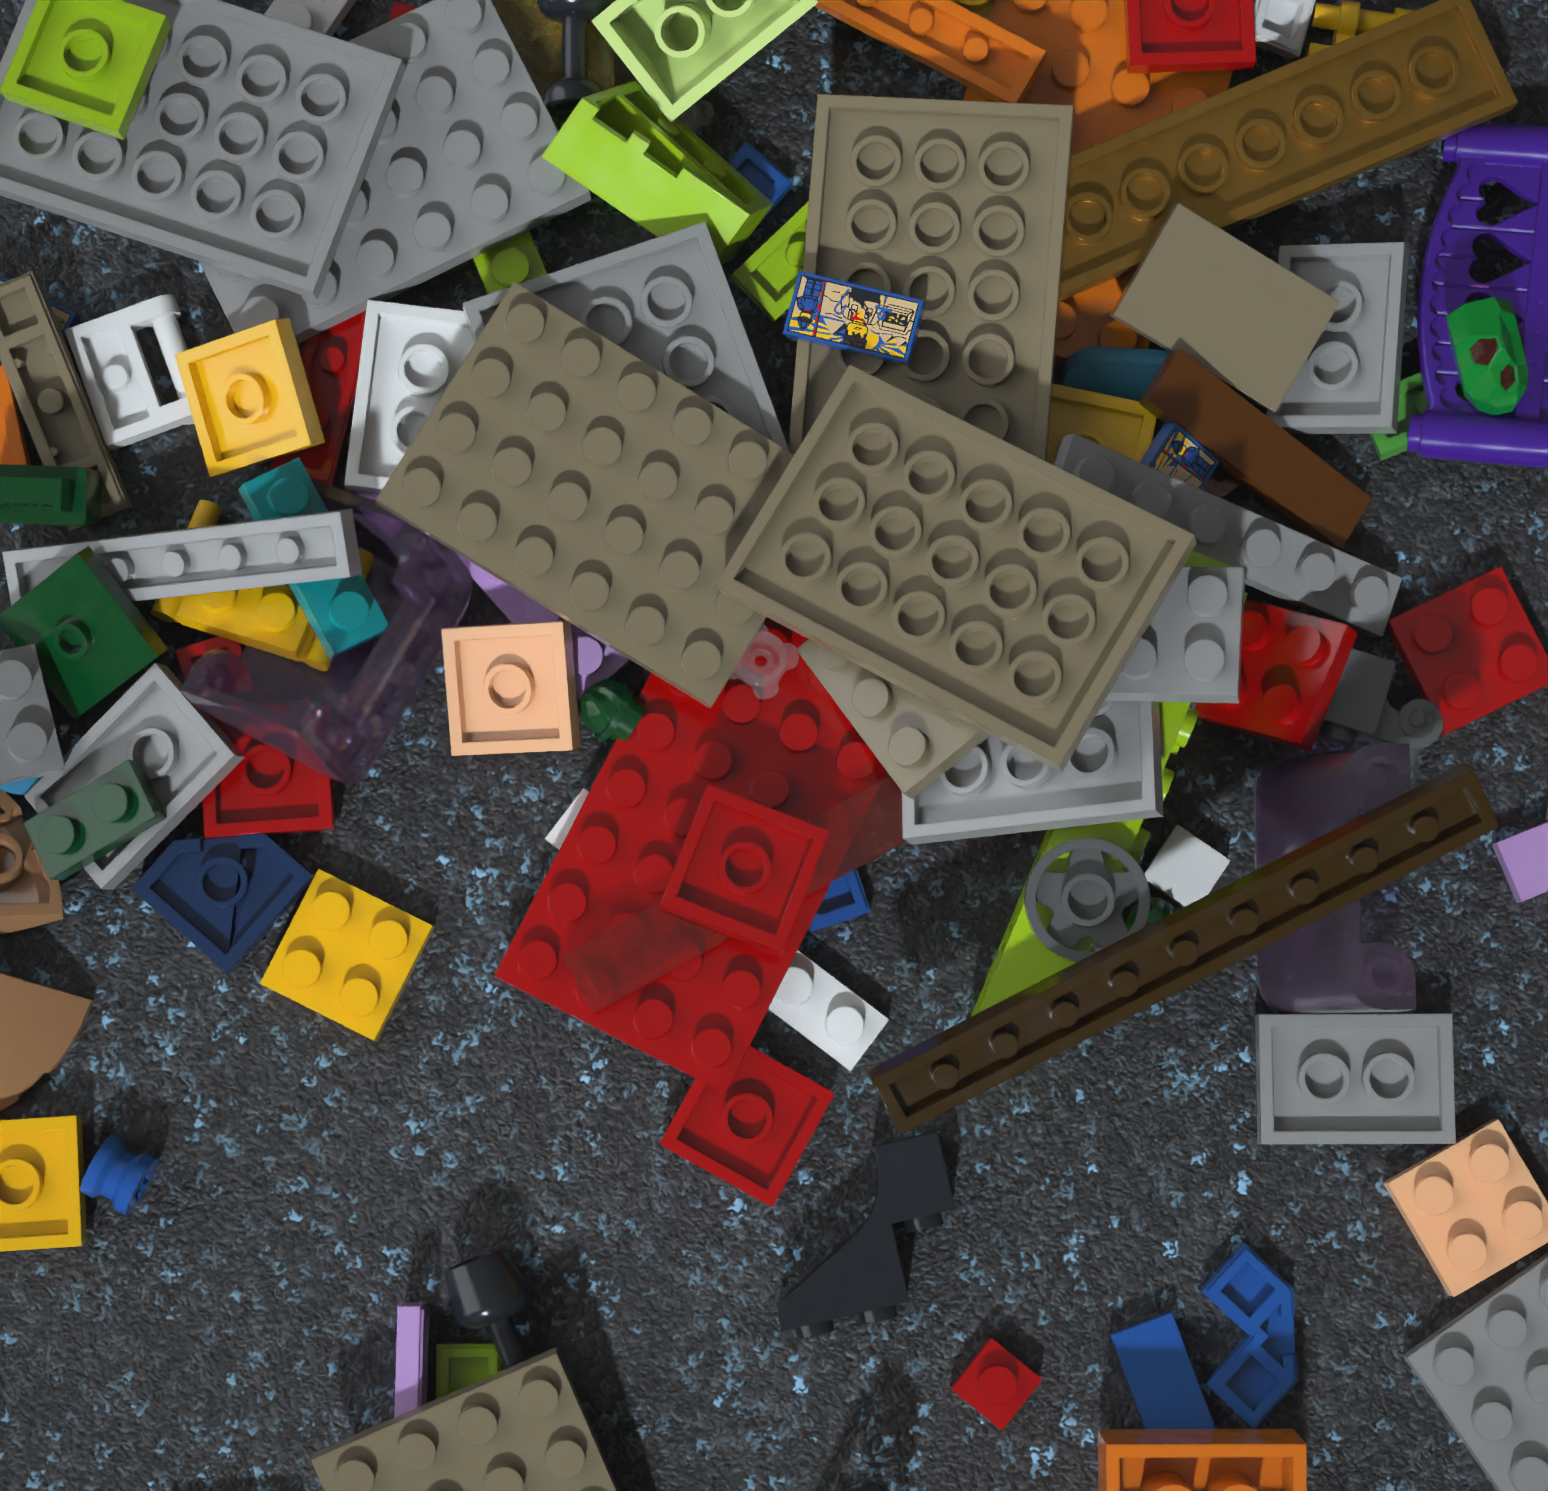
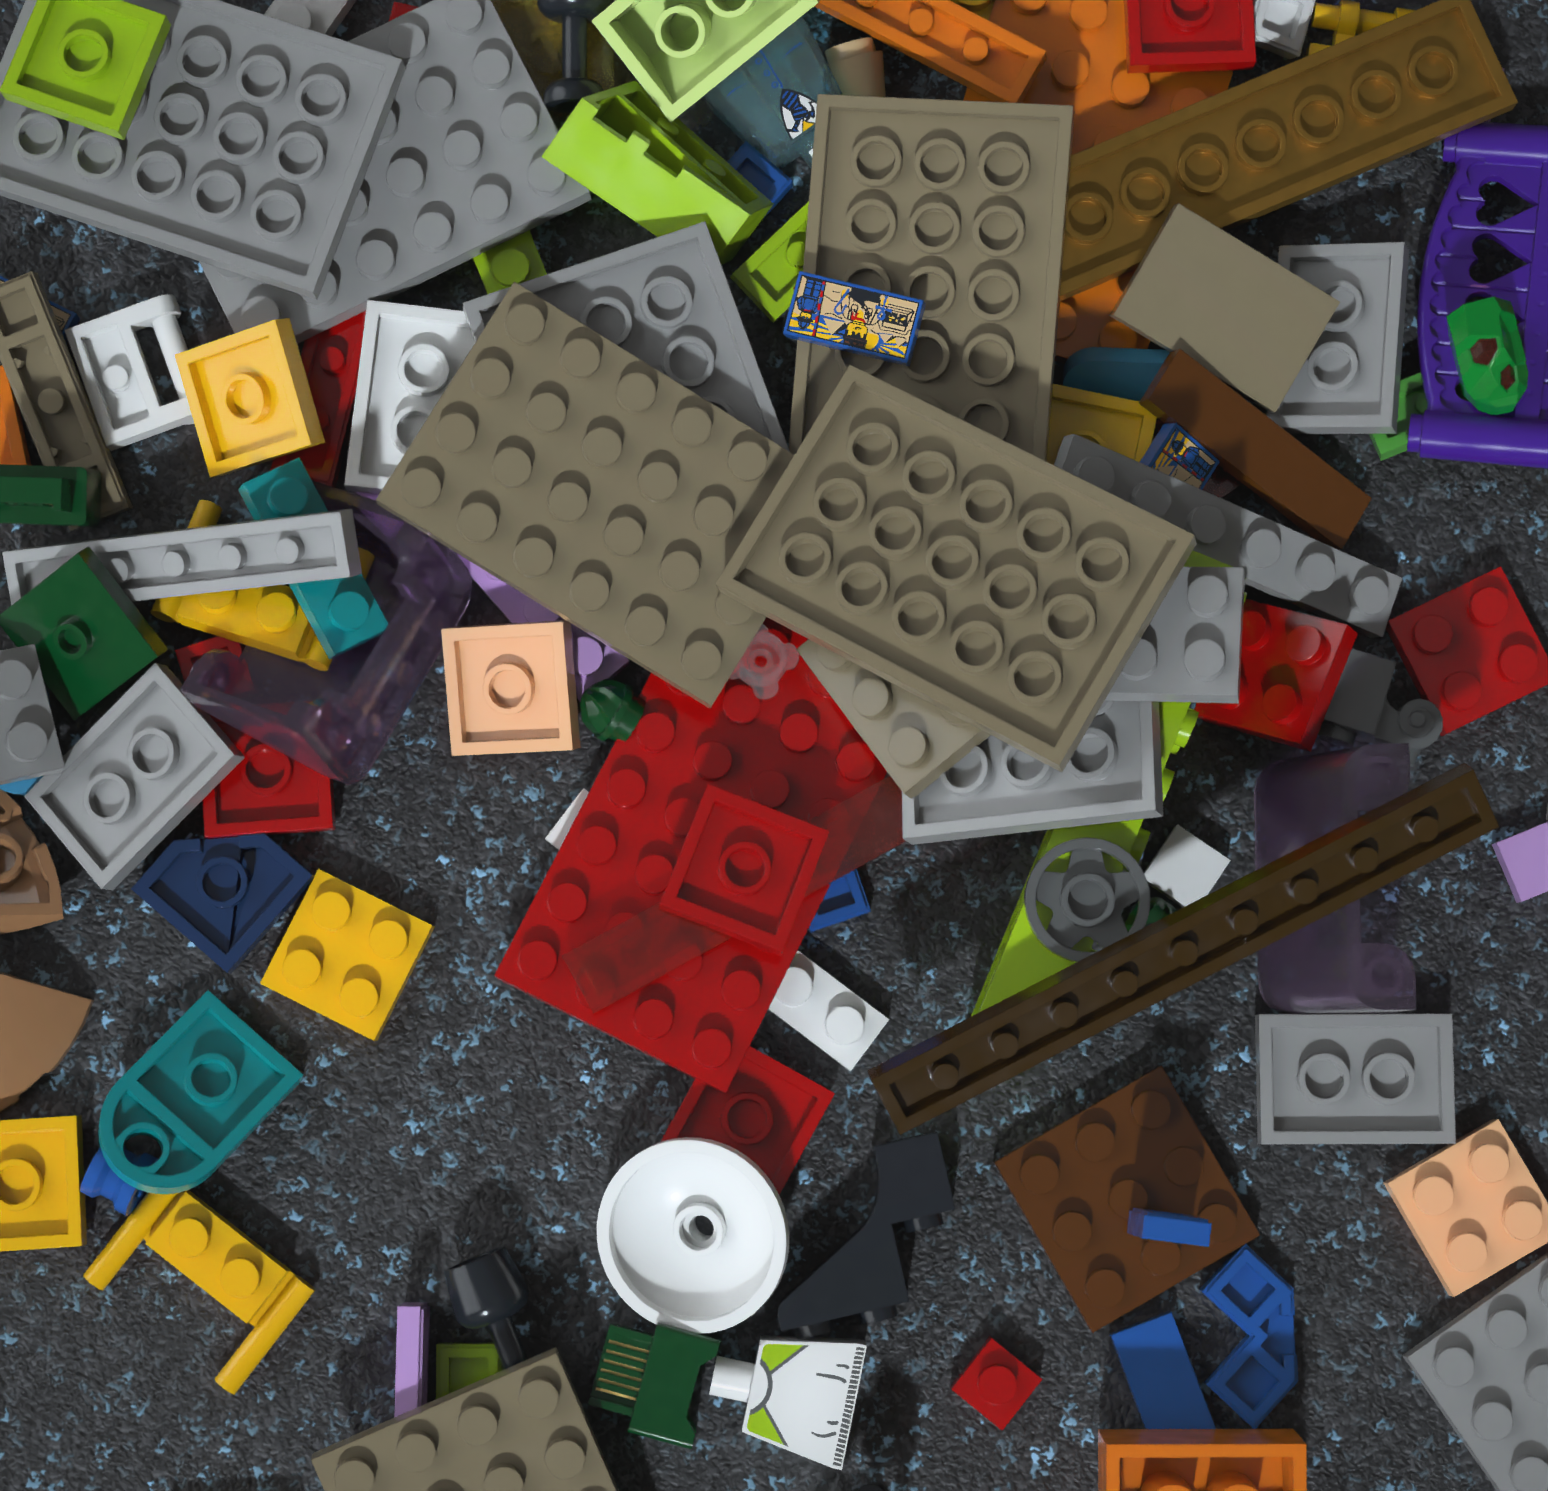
dark green plate [24,759,167,881] -> none
none -> yellow plate [83,1190,315,1395]
none -> teal tile [98,990,303,1194]
none -> dark green piece [588,1322,721,1449]
none -> white dish [597,1137,789,1334]
none -> clear light blue torso [705,17,843,170]
none -> white torso [709,1336,867,1470]
none -> tan cone [823,37,886,97]
none -> reddish brown plate [993,1066,1260,1333]
none -> blue tile [1127,1208,1212,1247]

